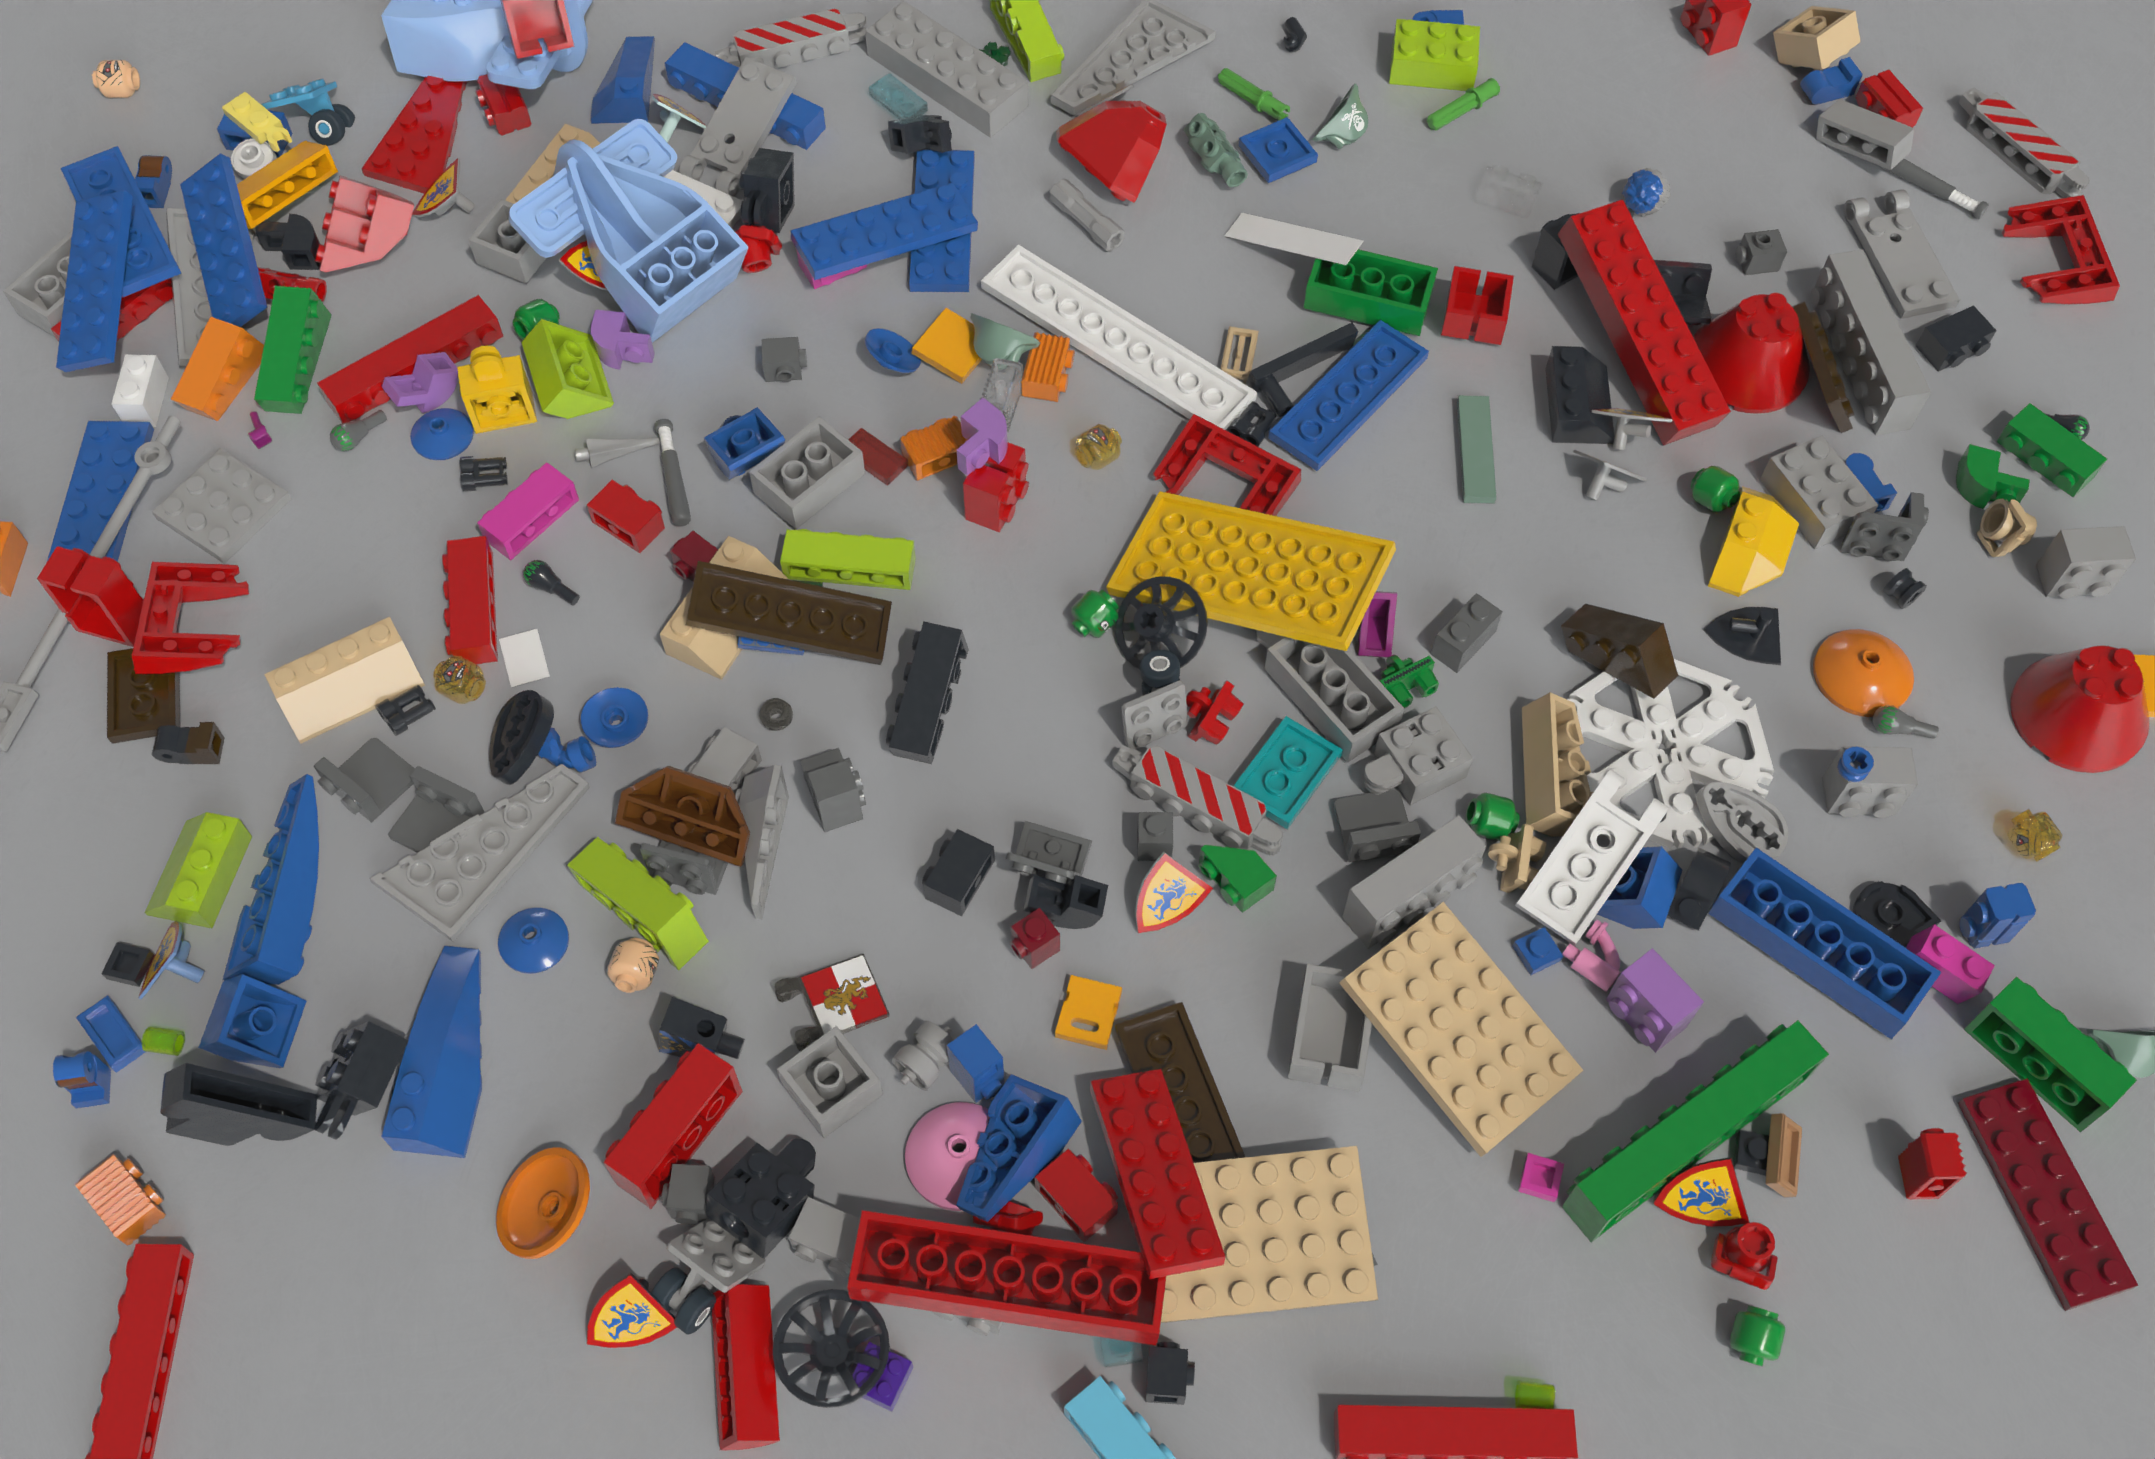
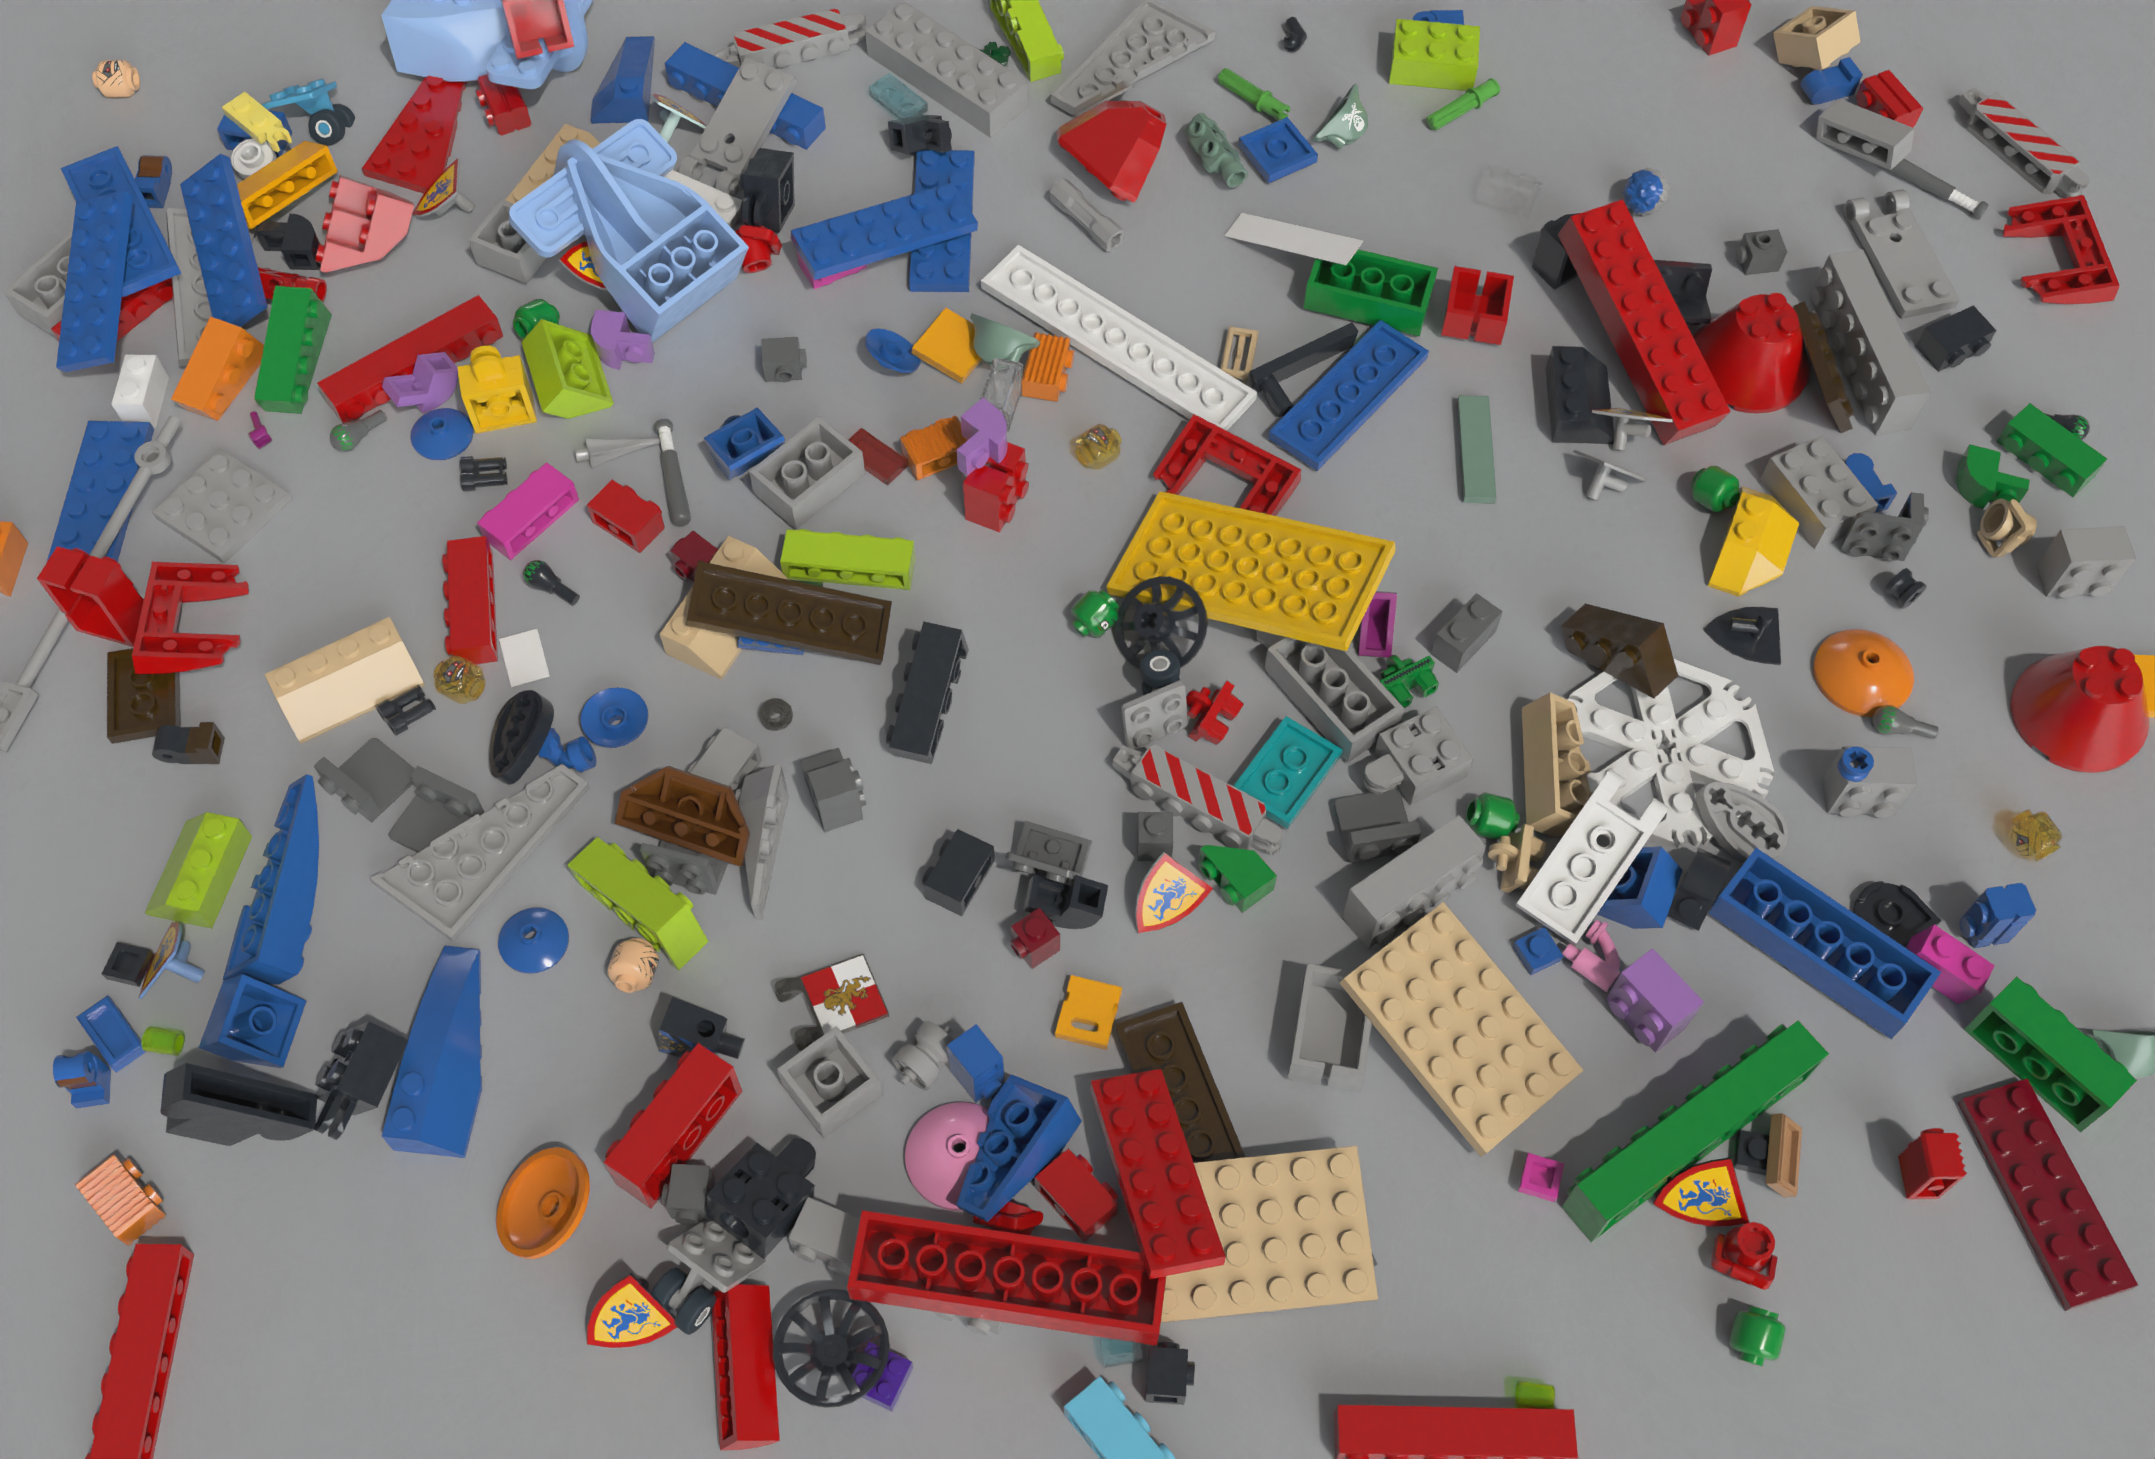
black piece [1227,401,1276,447] -> none

